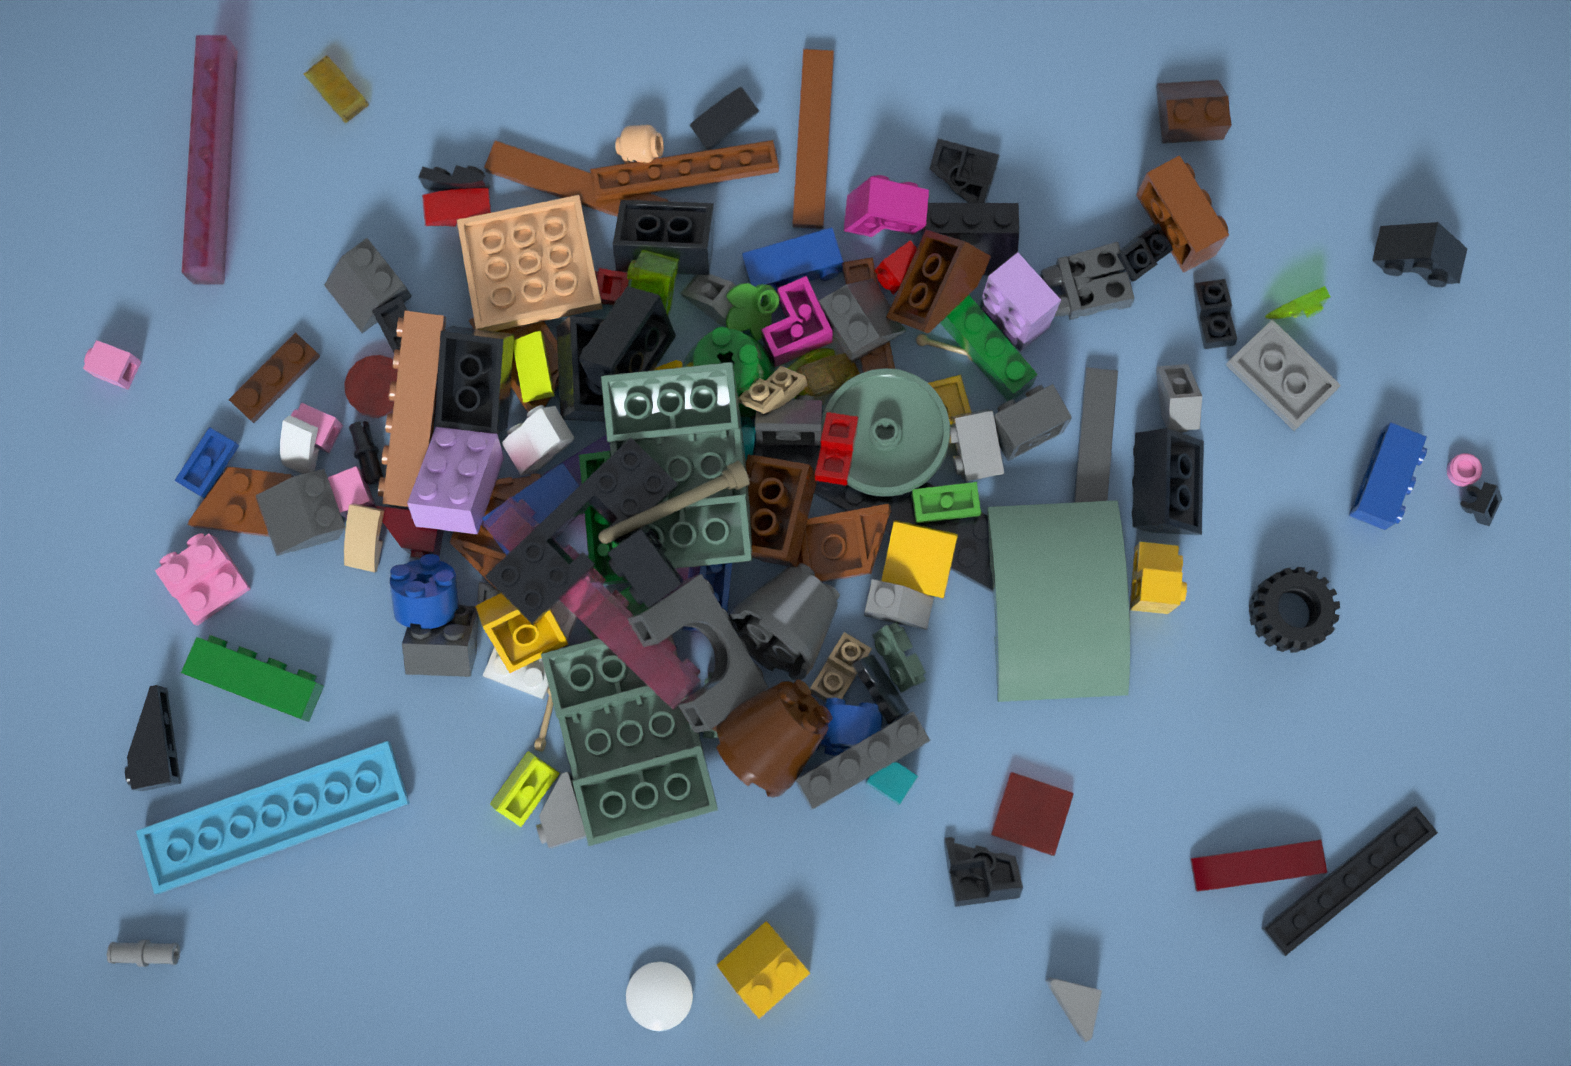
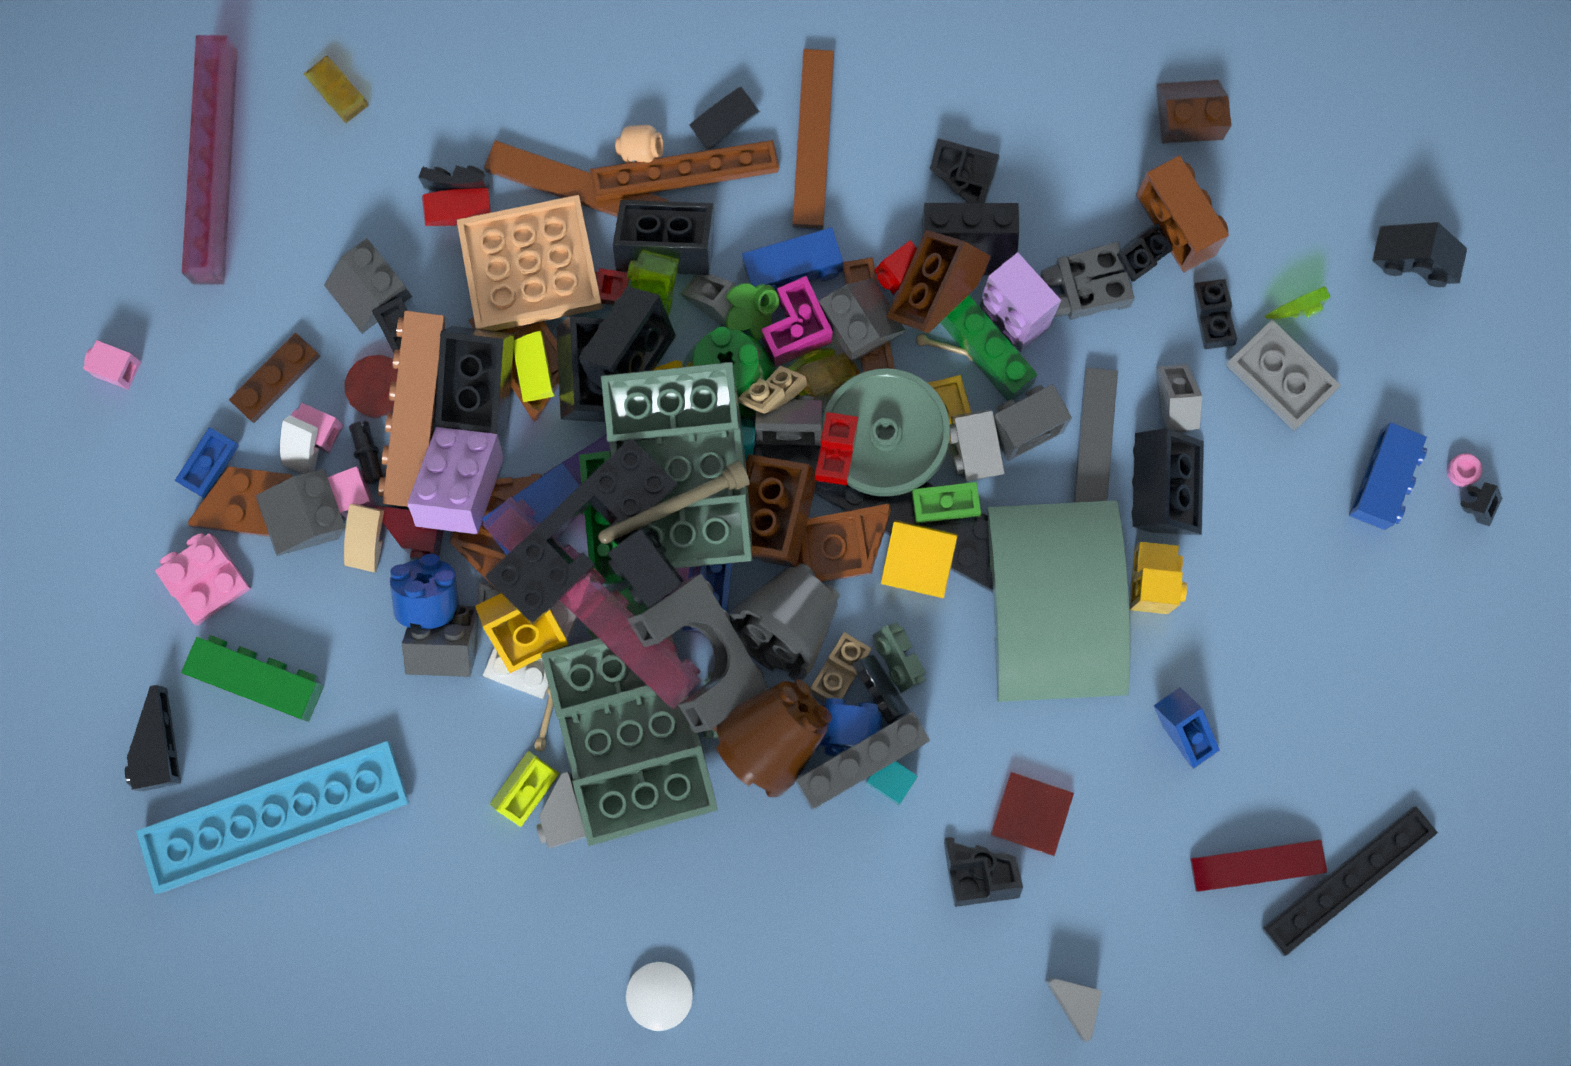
light grey pin [107,940,180,967] -> none
white brick [502,405,574,475] -> none
yellow slope [716,921,810,1019] -> none
dark pink brick [844,175,929,237] -> none
light grey slope [864,579,934,630] -> none
black tyre [1249,567,1340,653] -> none
none -> blue slope [1153,687,1220,769]

